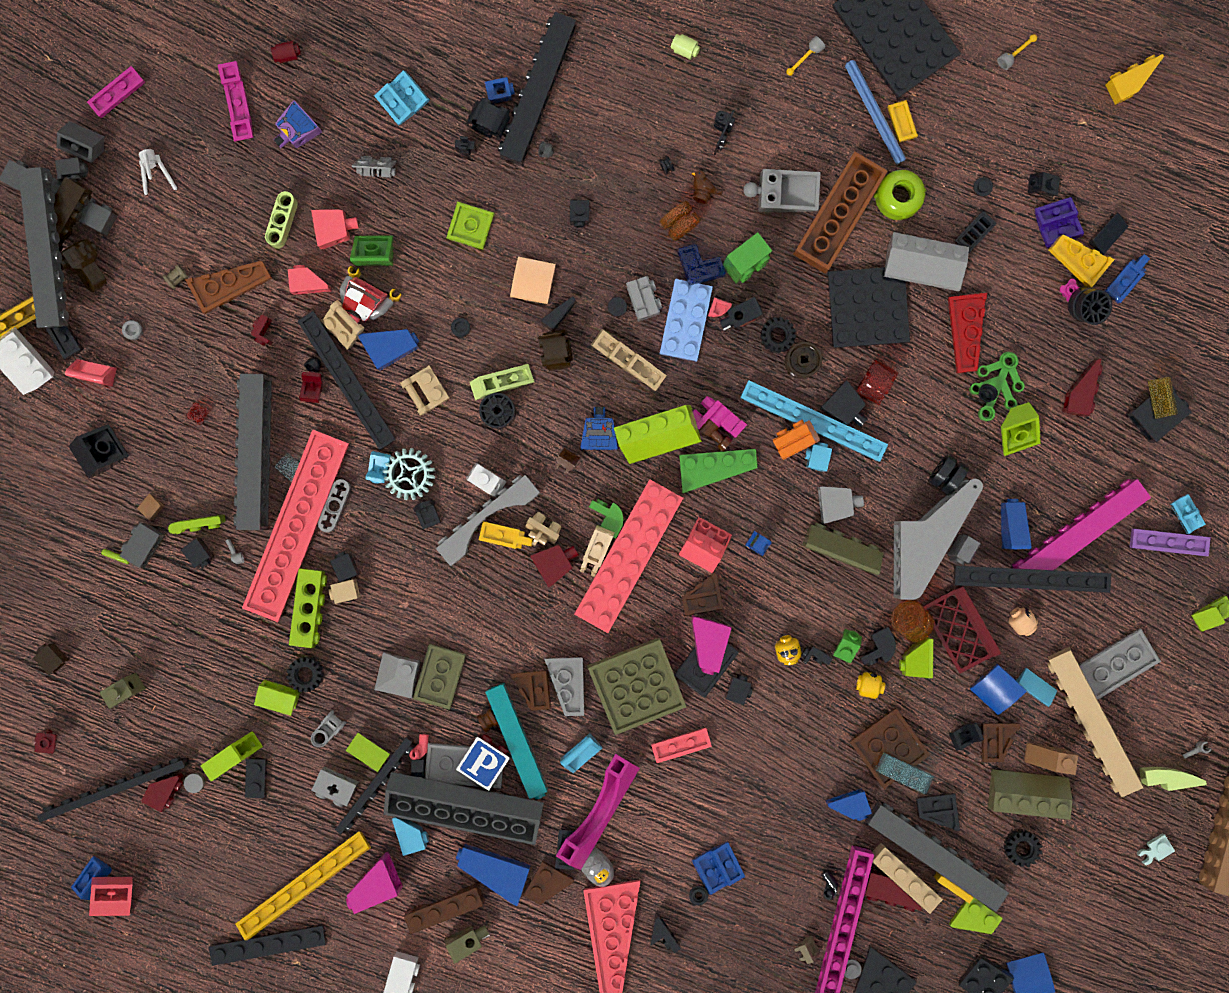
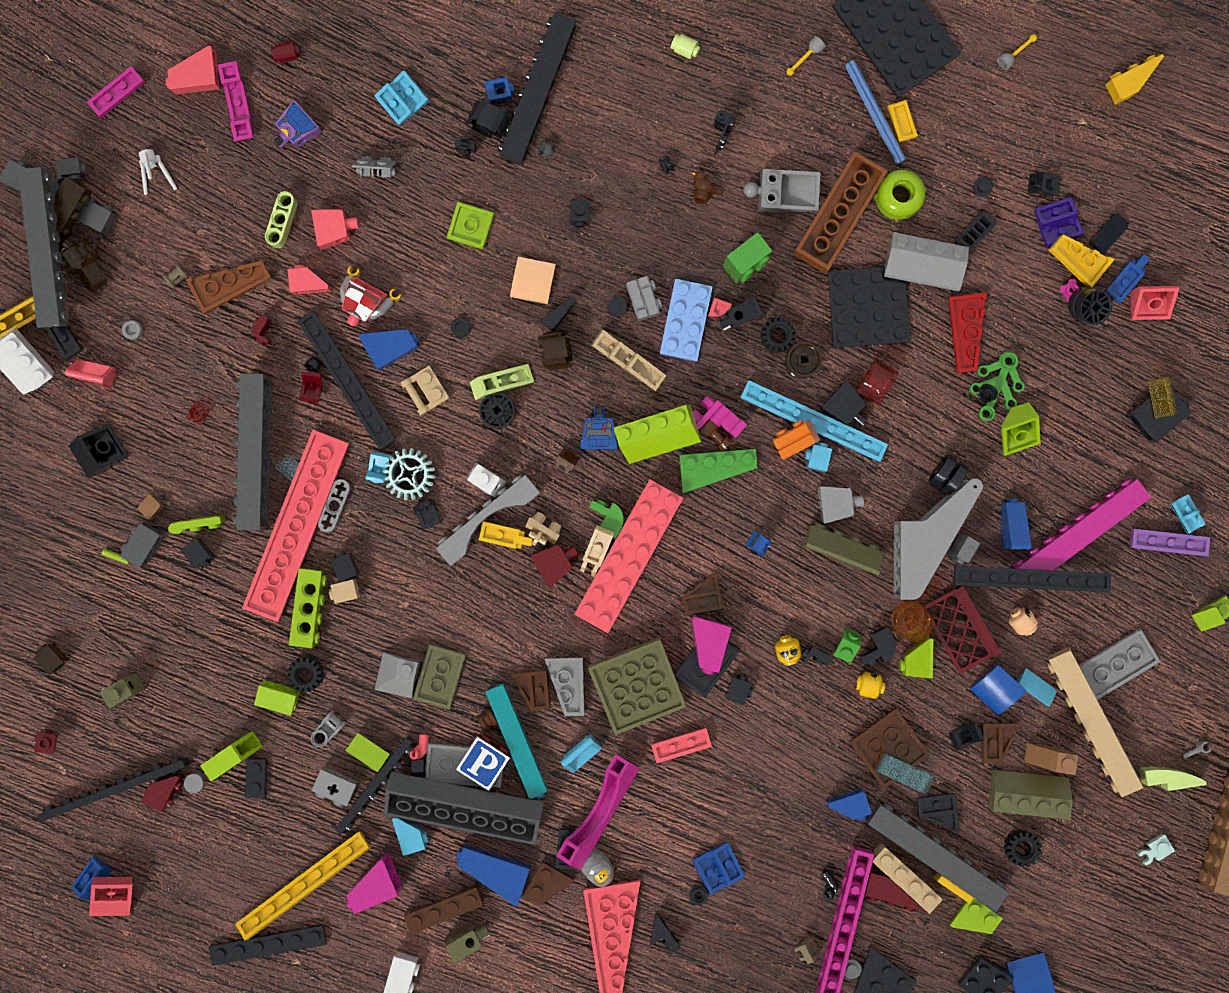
dark grey brick [56,121,105,163] -> none
light grey hand [226,539,245,564] -> none
tan plate [321,300,365,349] -> none
bright green slope [350,236,393,266] -> none
clear orange wheel [659,201,701,242] -> none
clear blue plate [677,244,726,286] -> none
coral slope [679,517,732,573] -> none
dark red slope [1062,359,1103,417] -> none
none -> coral slope [166,46,220,95]
none -> coral slope [1131,286,1179,320]

